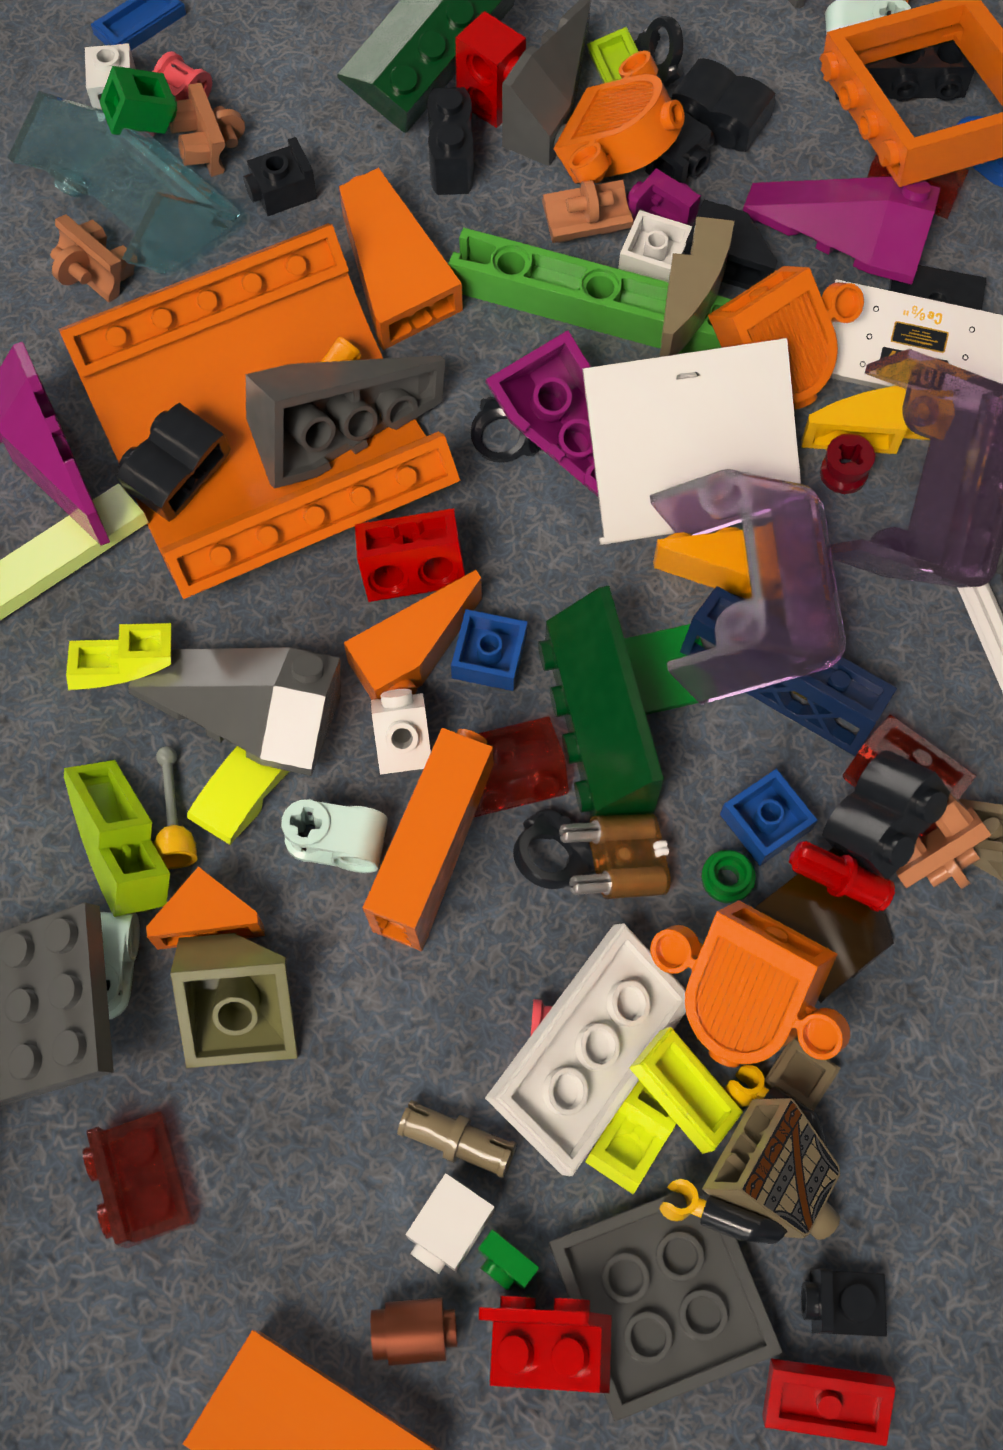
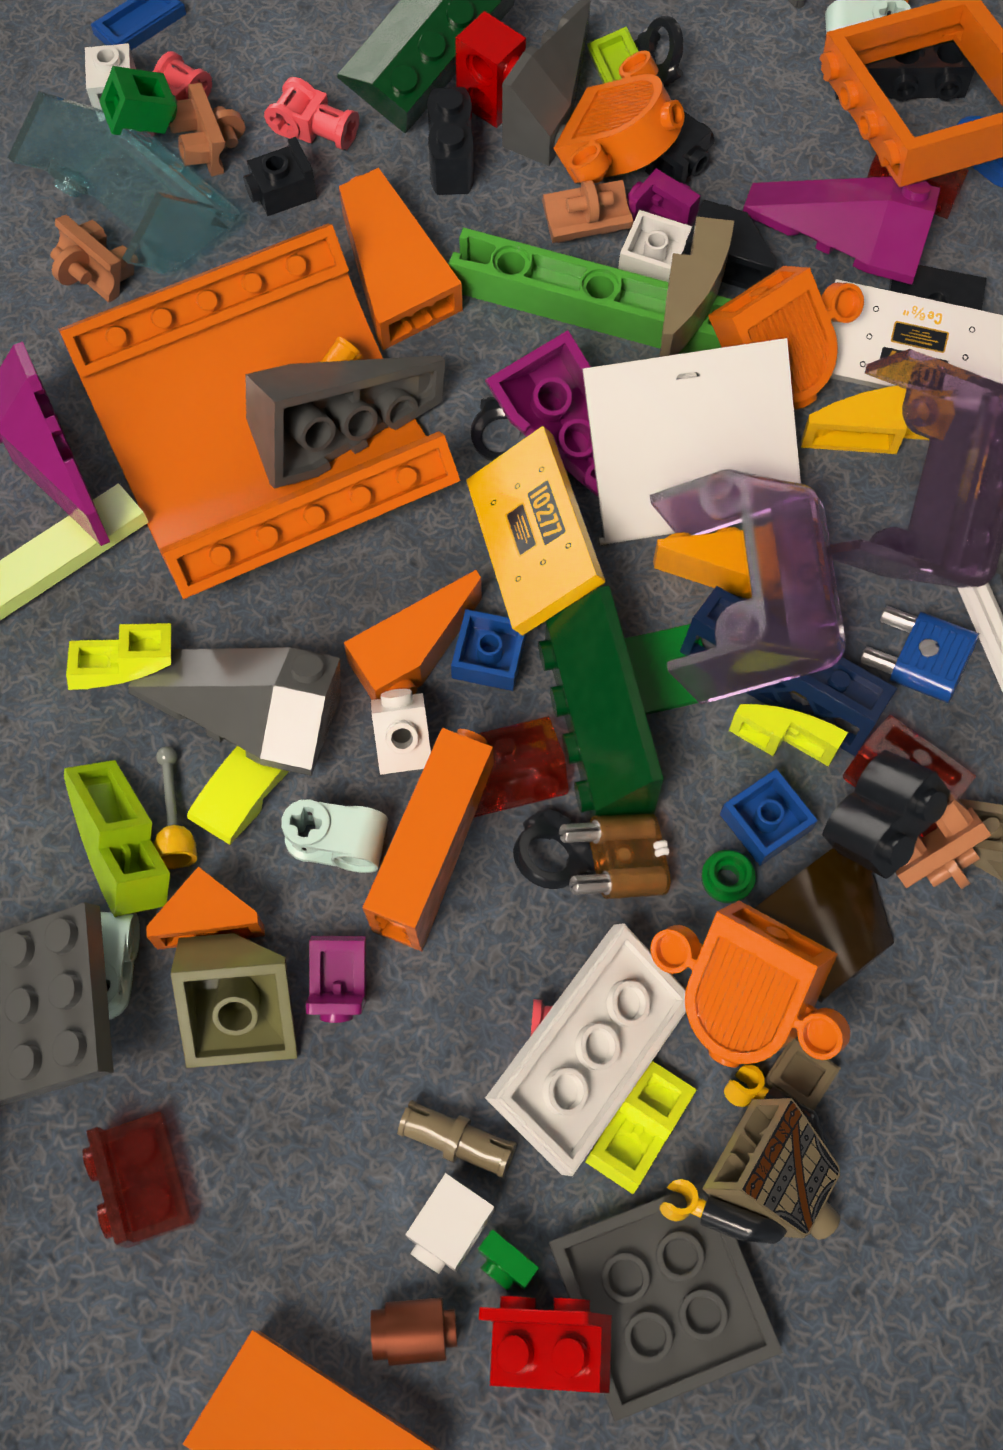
black brick [116,403,231,522] -> none
red brick [355,508,465,602] -> none
neon yellow tile [629,1027,743,1154] -> none
black brick [671,58,776,152] -> none
red plate [762,1358,896,1446] -> none
red axle [789,841,895,912] -> none
black bracket [801,1269,887,1337] -> none
dark red wheel [820,433,875,494] -> none
none -> coral connector [264,77,359,150]
none -> magenta bracket [306,936,366,1023]
none -> yellow tile [466,426,606,636]
none -> neon yellow slope [729,704,848,767]
none -> blue piece [861,606,980,703]

